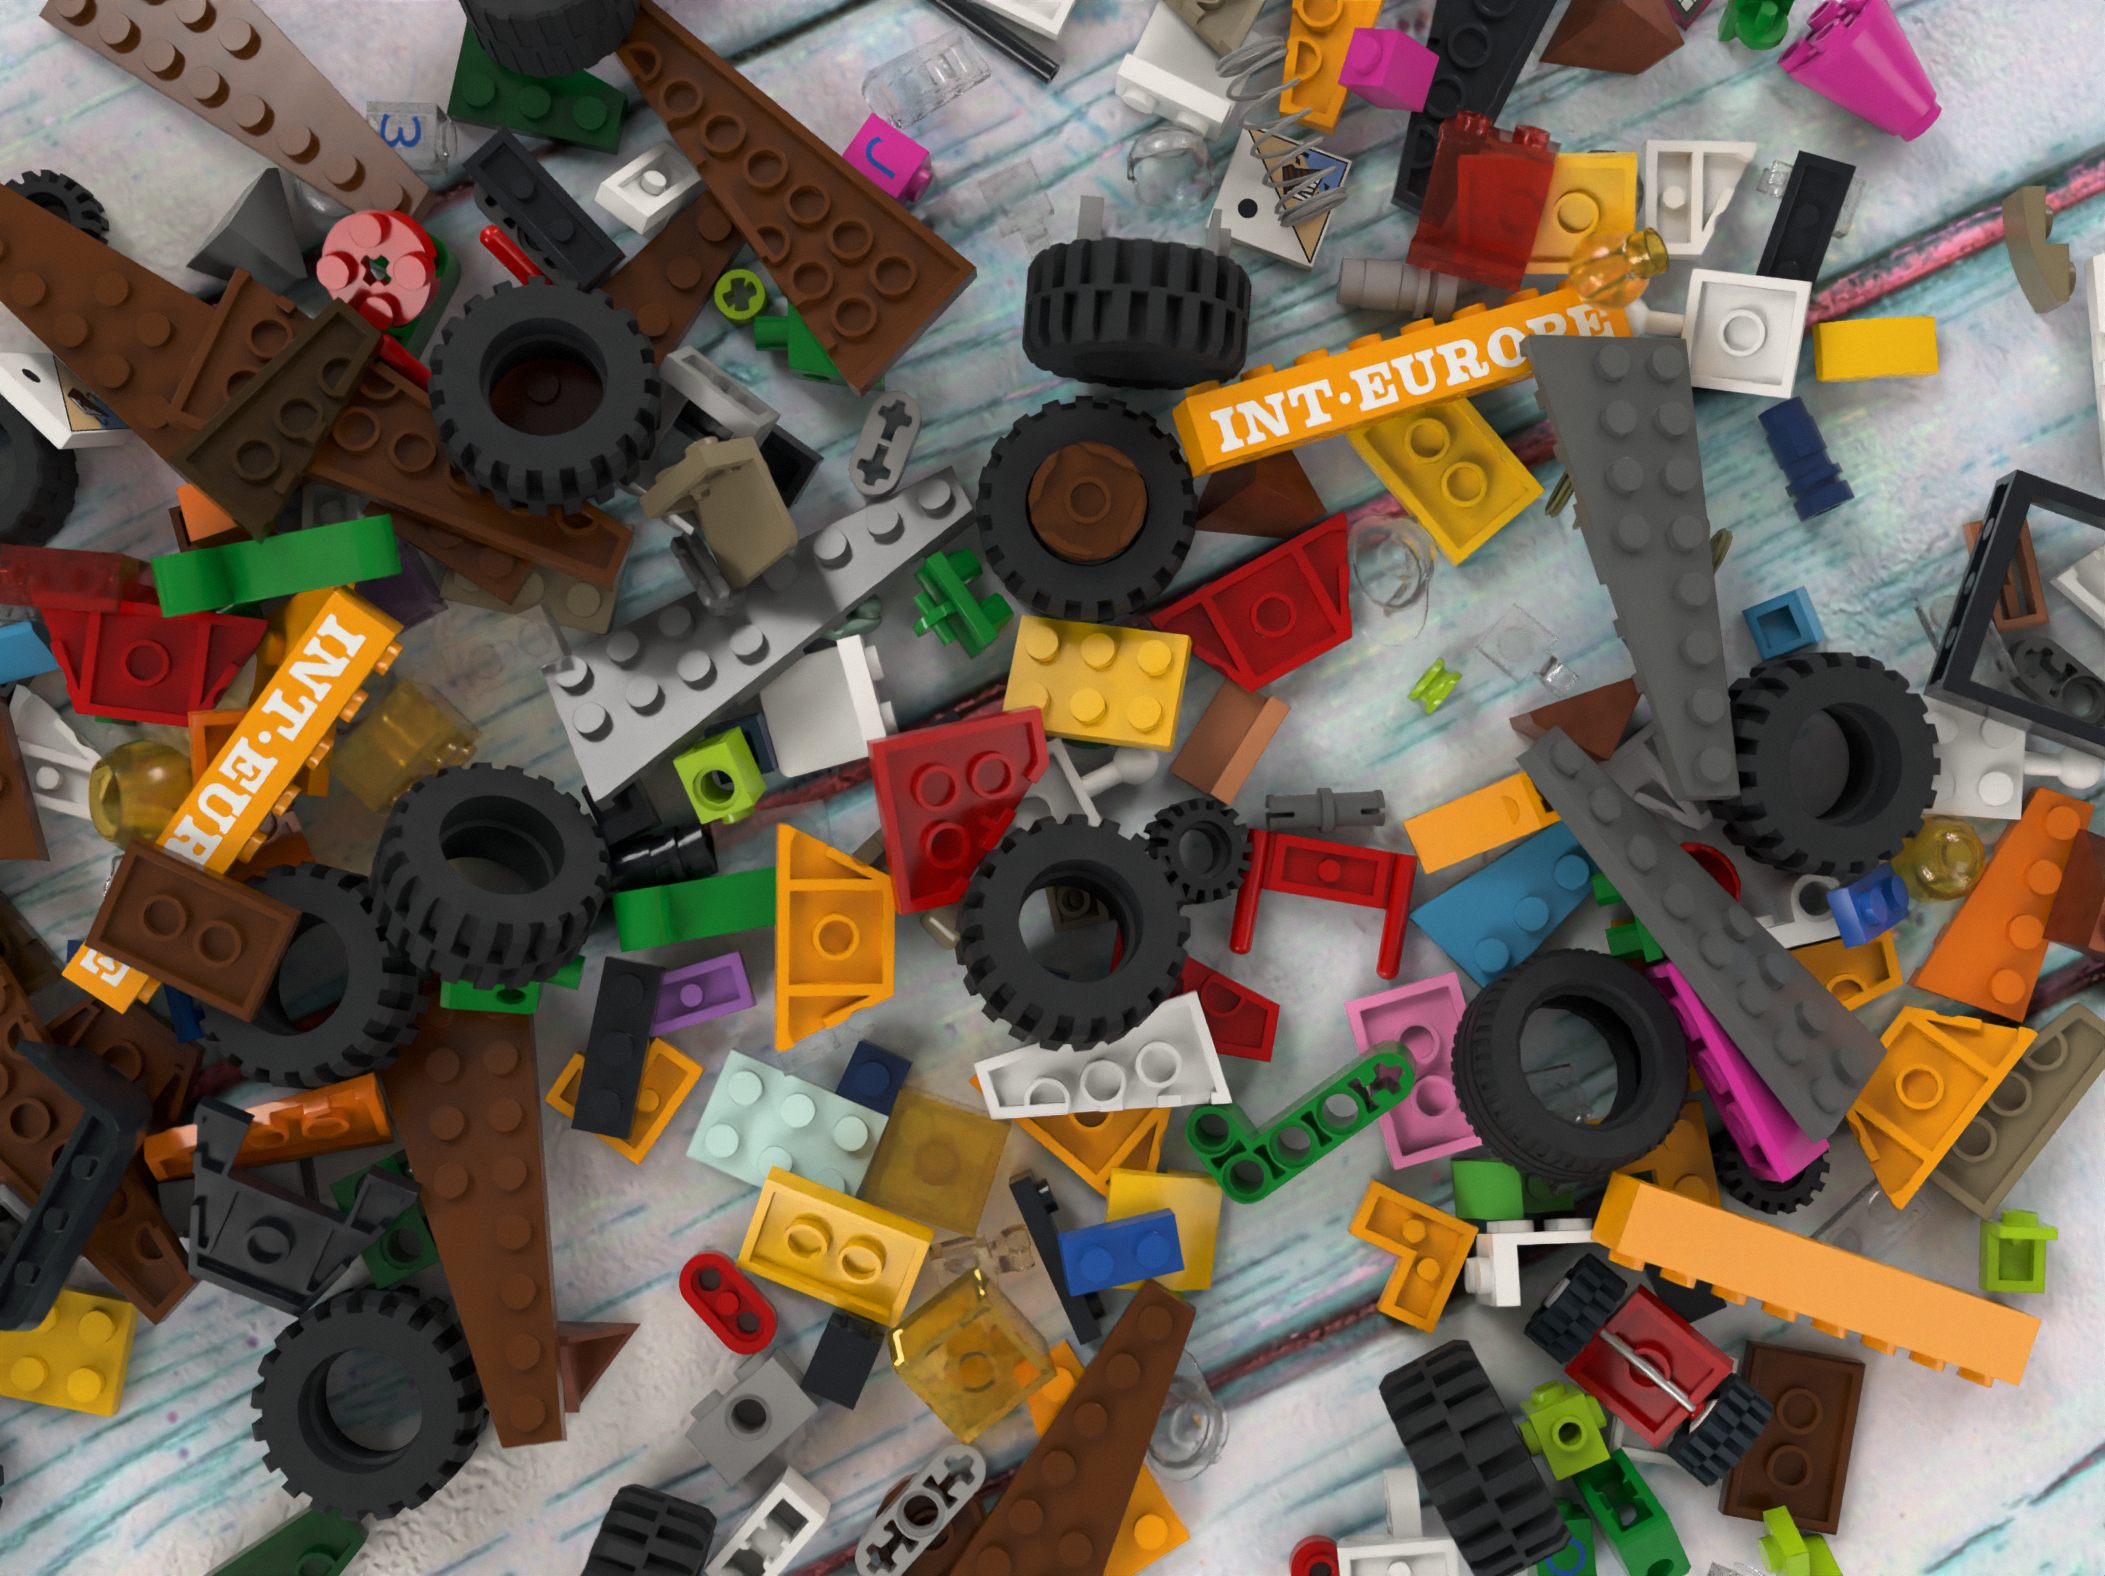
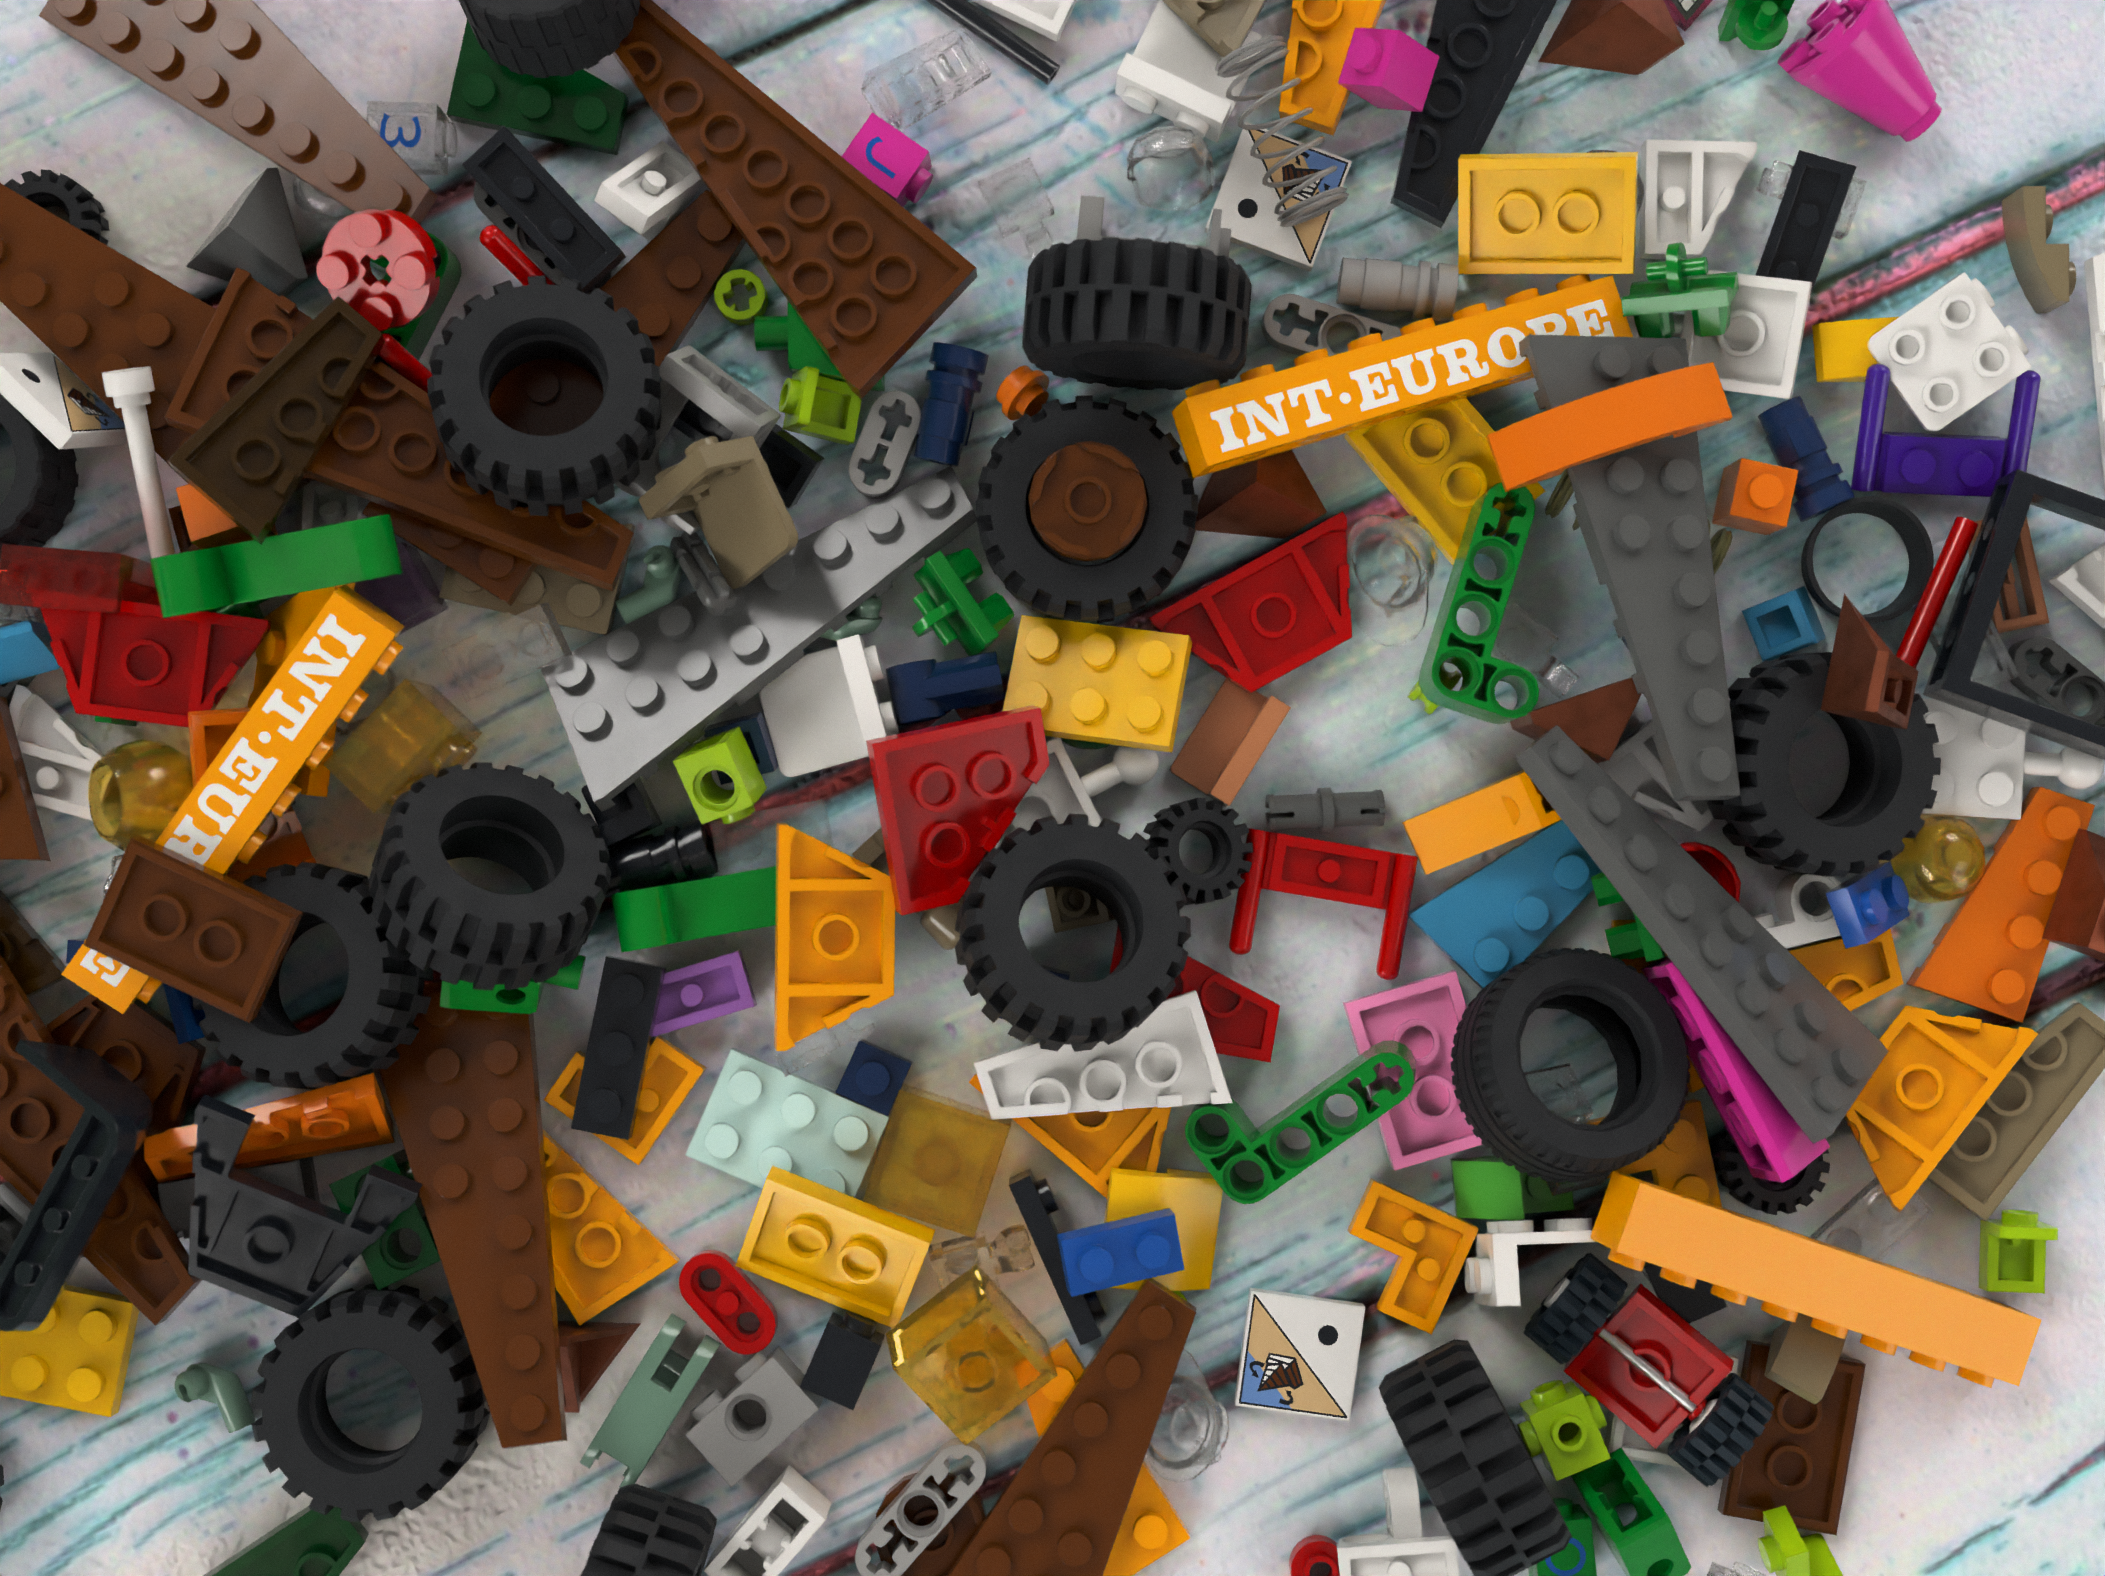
clear red panel [1405,111,1562,292] -> none
clear yellow piece [1568,227,1669,311] -> none
none -> white piece [102,366,175,558]
none -> sand green arm [175,1363,256,1433]
none -> light orange wing [542,1128,680,1326]
none -> sand green piece [580,1313,721,1487]
none -> sand green arm [615,545,683,624]
none -> lime bracket [779,366,862,445]
none -> dark blue piece [885,651,1005,726]
none -> dark blue axle [914,342,989,467]
none -> orange plate [996,365,1049,420]
none -> tile [1234,1288,1365,1422]
none -> light grey beam [1262,294,1401,356]
none -> green beam [1419,482,1539,724]
none -> orange slope [1486,362,1733,492]
none -> green hips [1621,242,1739,338]
none -> orange brick [1712,458,1799,535]
none -> dark tan slope [1764,1313,1849,1405]
none -> black tyre [1801,496,1934,623]
none -> copper slope [1821,594,1919,730]
none -> dark purple plate [1851,364,2041,497]
none -> white bracket [1867,272,2032,431]
none -> red bar [1895,517,1979,669]

